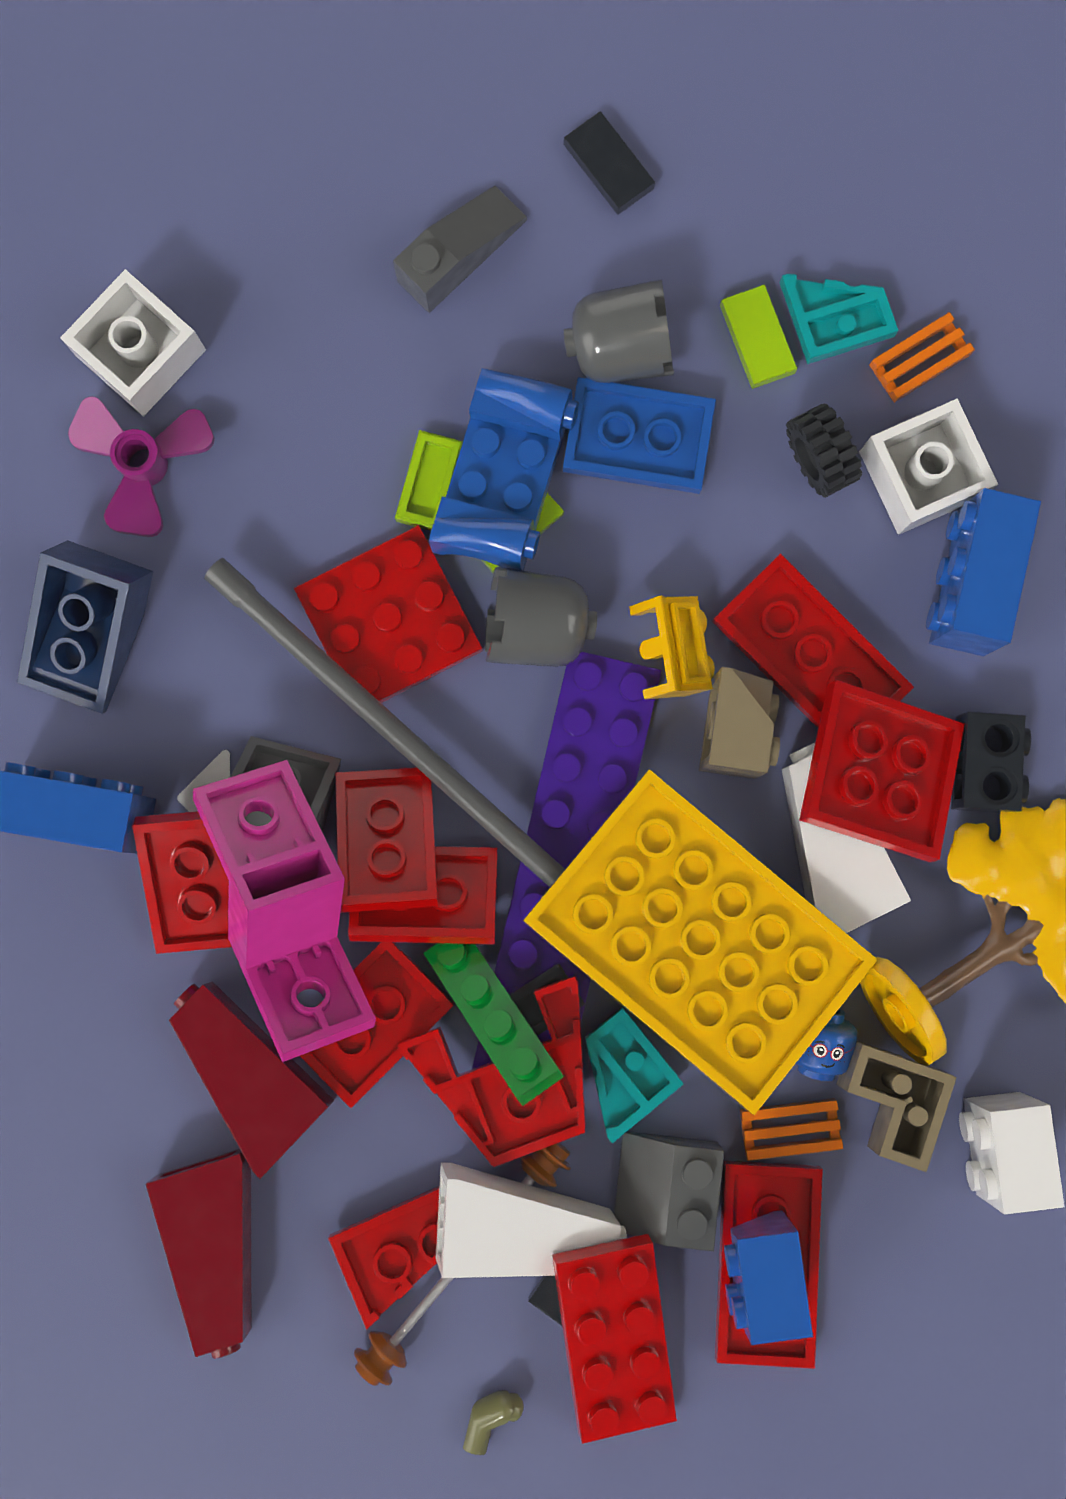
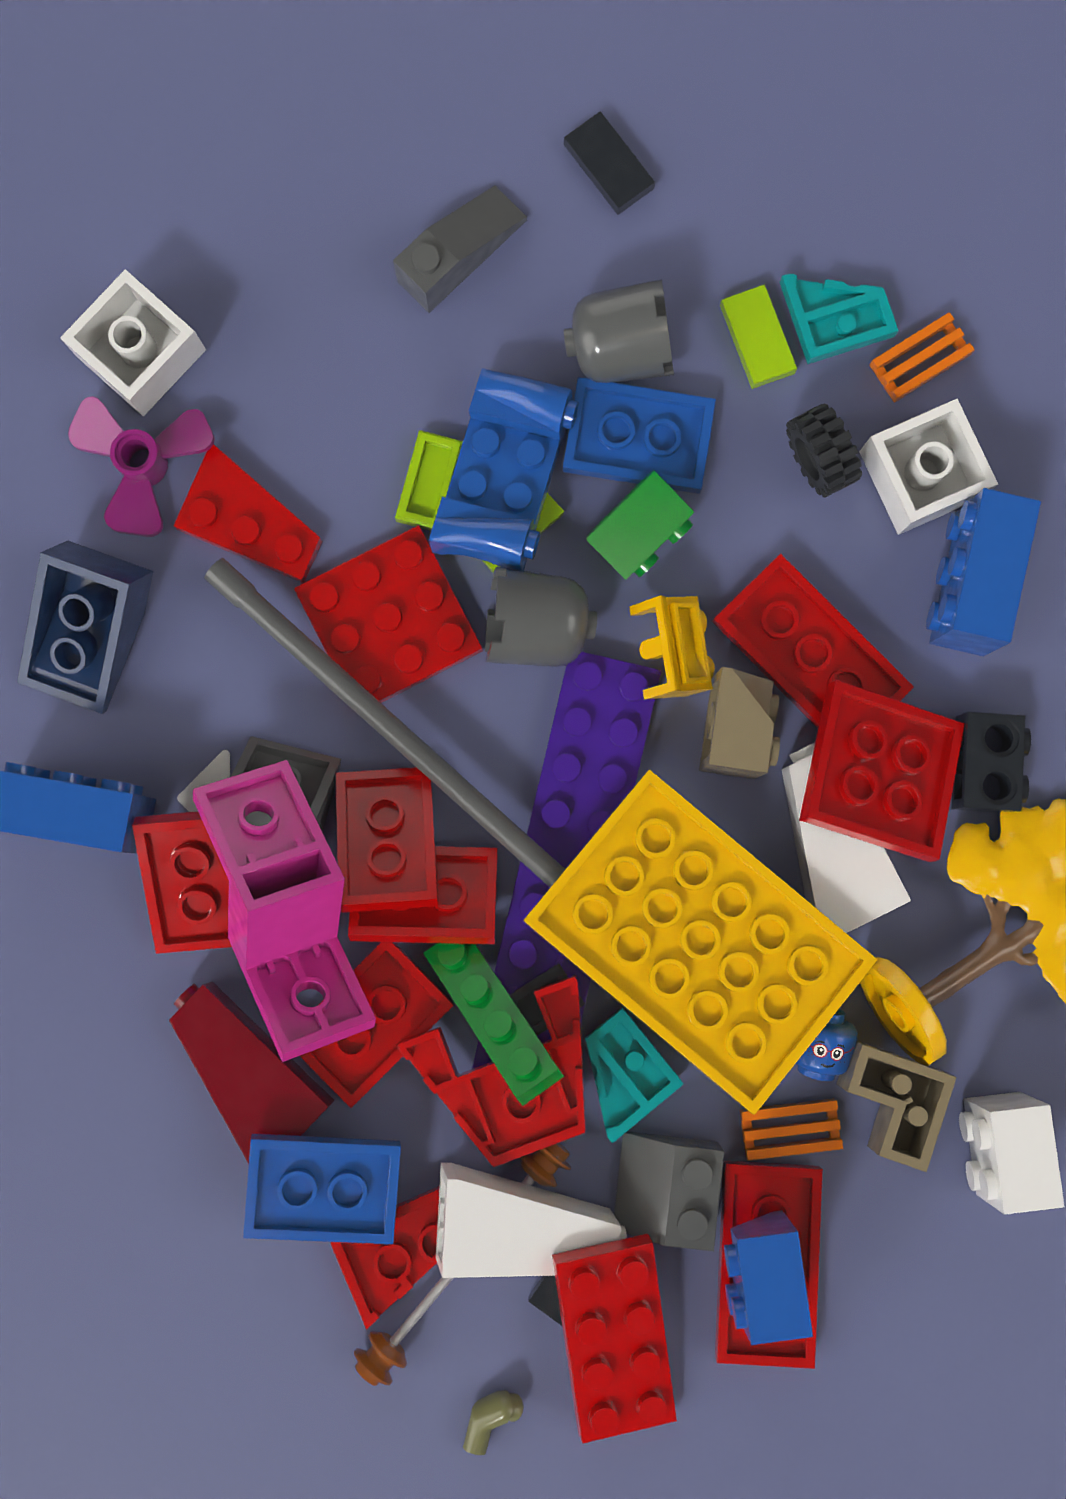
dark red slope [145,1149,252,1359] -> none
none -> red wing [173,444,323,583]
none -> blue plate [243,1134,401,1244]
none -> green brick [586,469,695,580]

